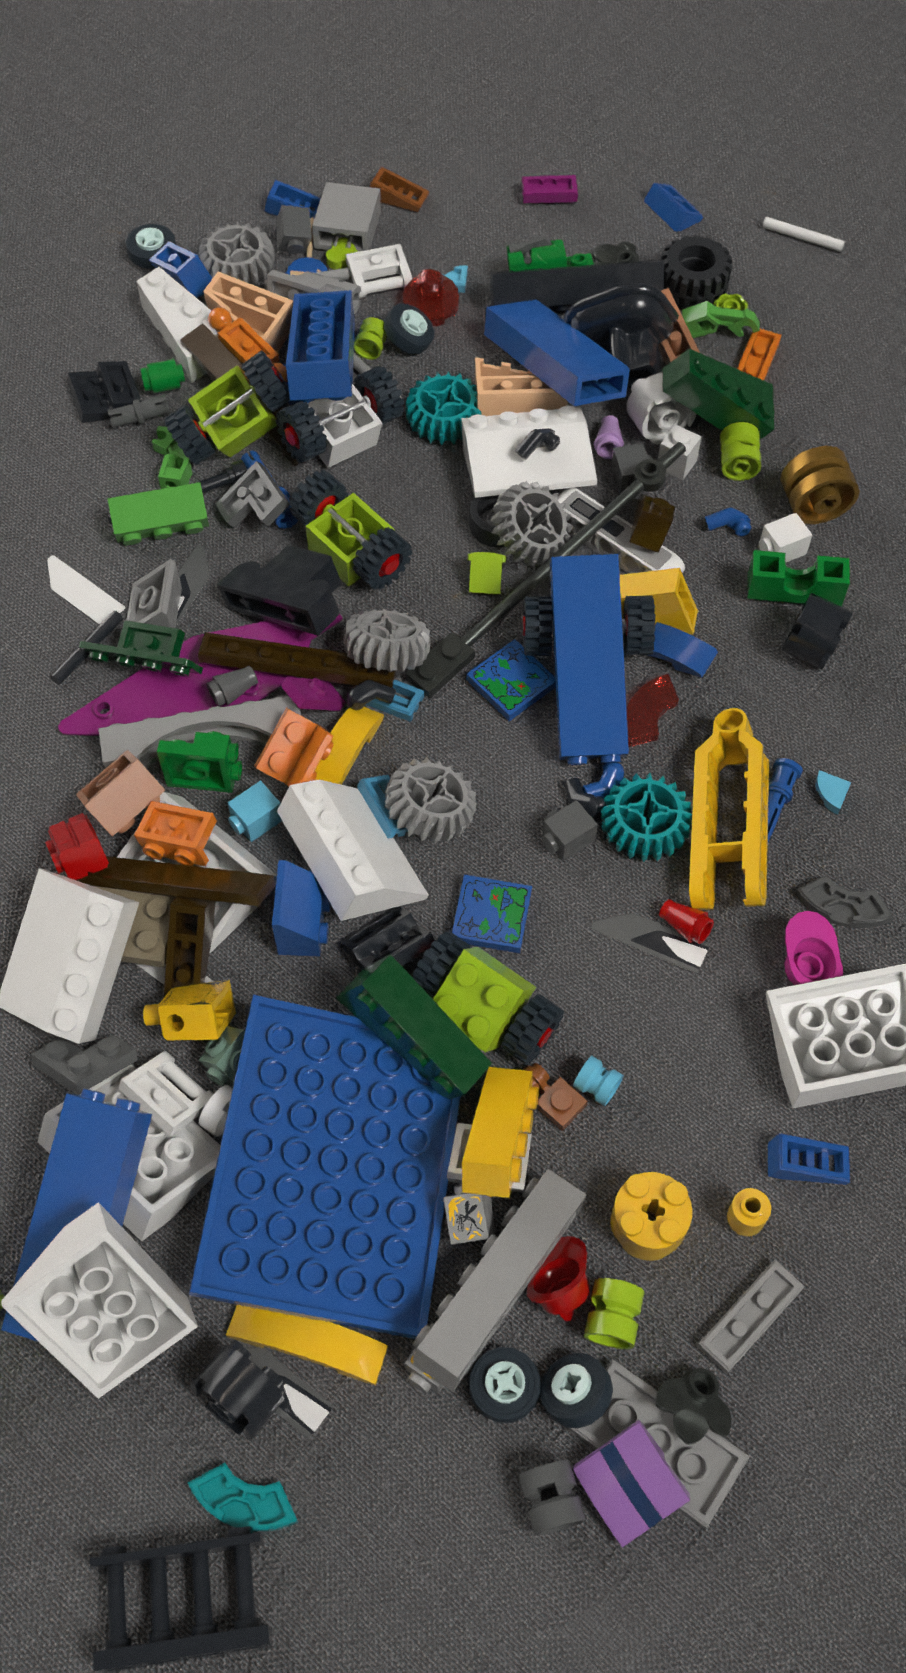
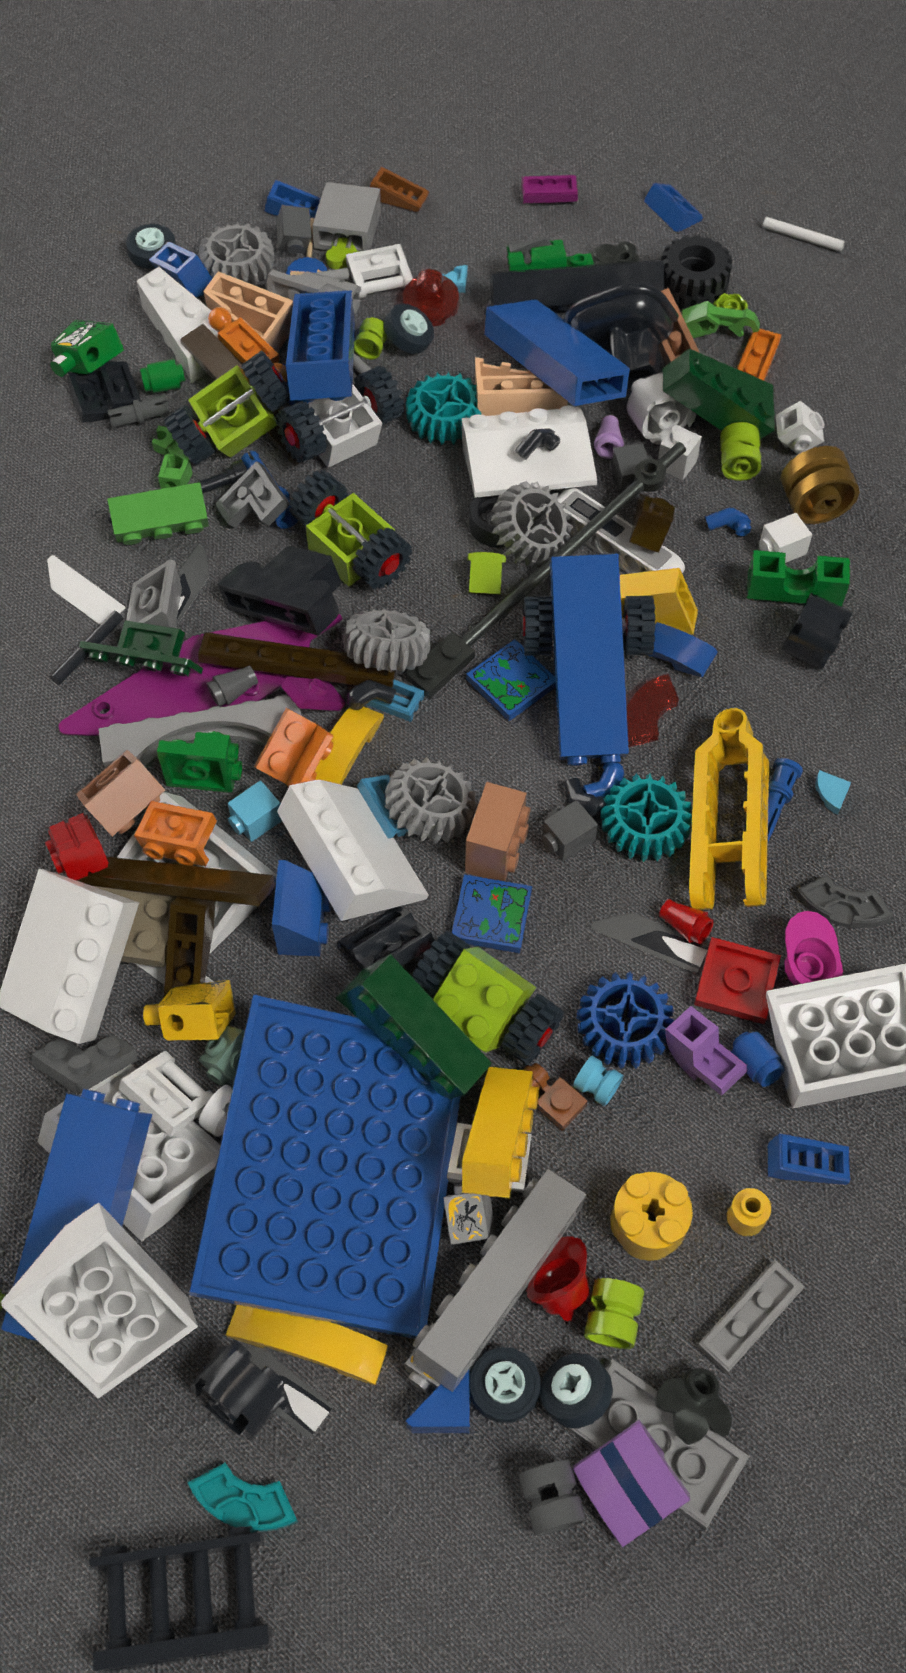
none -> green torso [50,320,124,377]
none -> blue slope [406,1370,470,1433]
none -> nougat brick [465,782,531,881]
none -> blue gear [576,971,674,1069]
none -> medium lavender brick [665,1006,747,1096]
none -> red plate [694,937,781,1024]
none -> blue brick [731,1032,785,1087]
none -> white brick [776,401,824,455]

